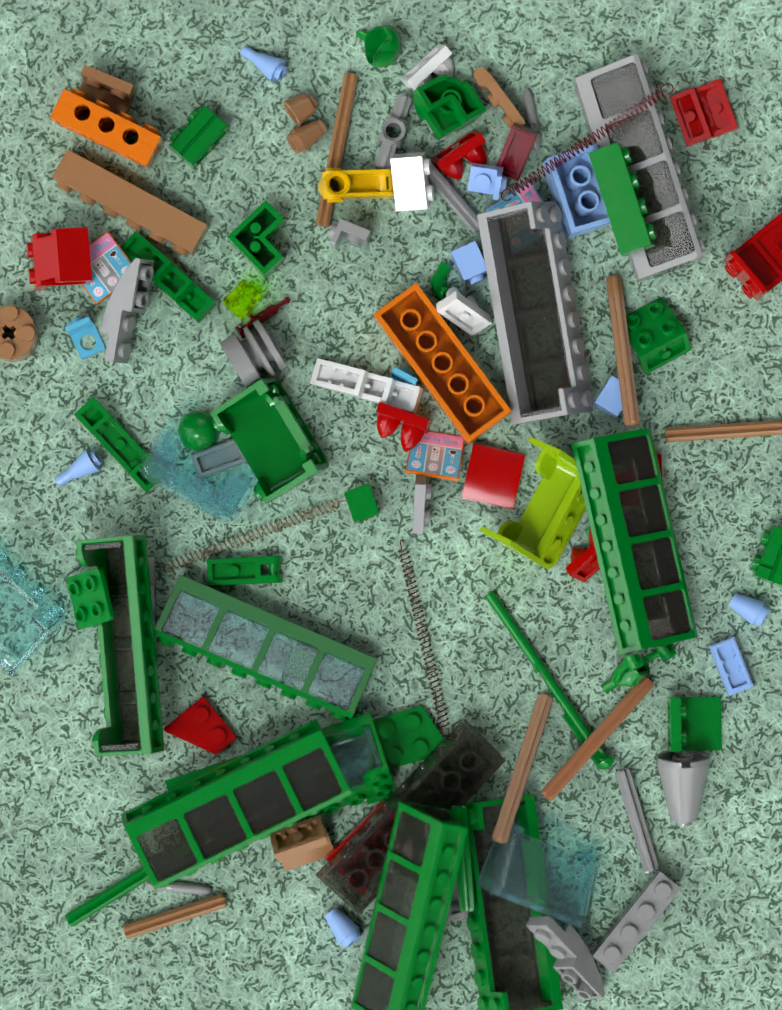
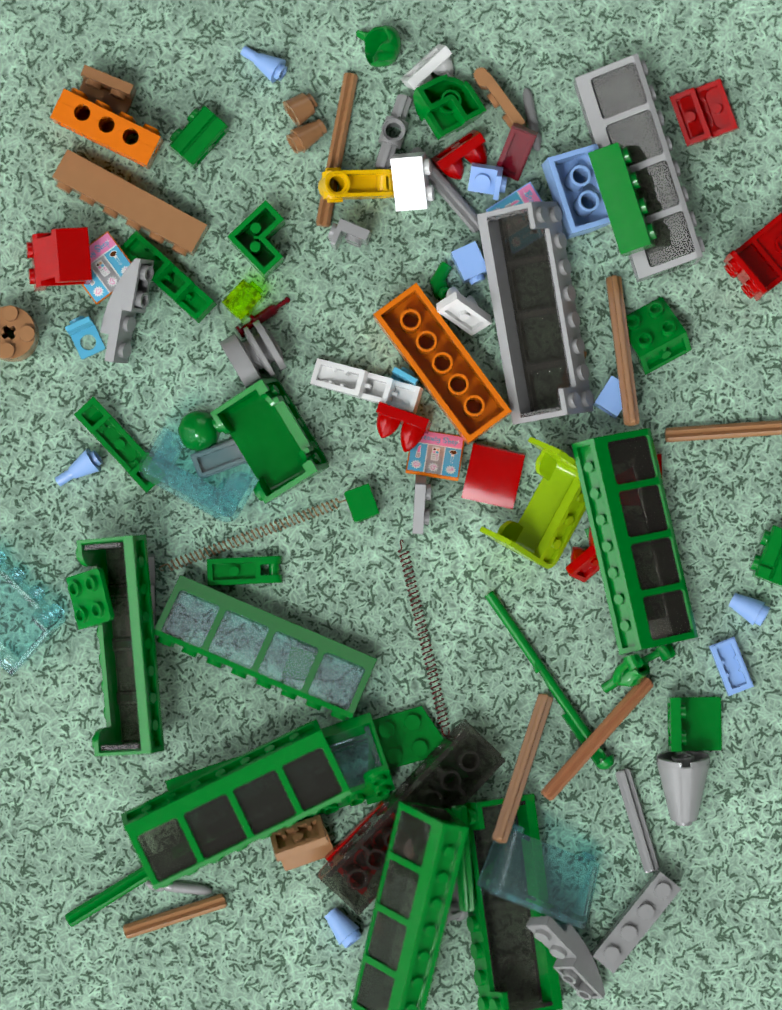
red wing [163,696,237,755] -> none
piece [501,83,674,201] -> none

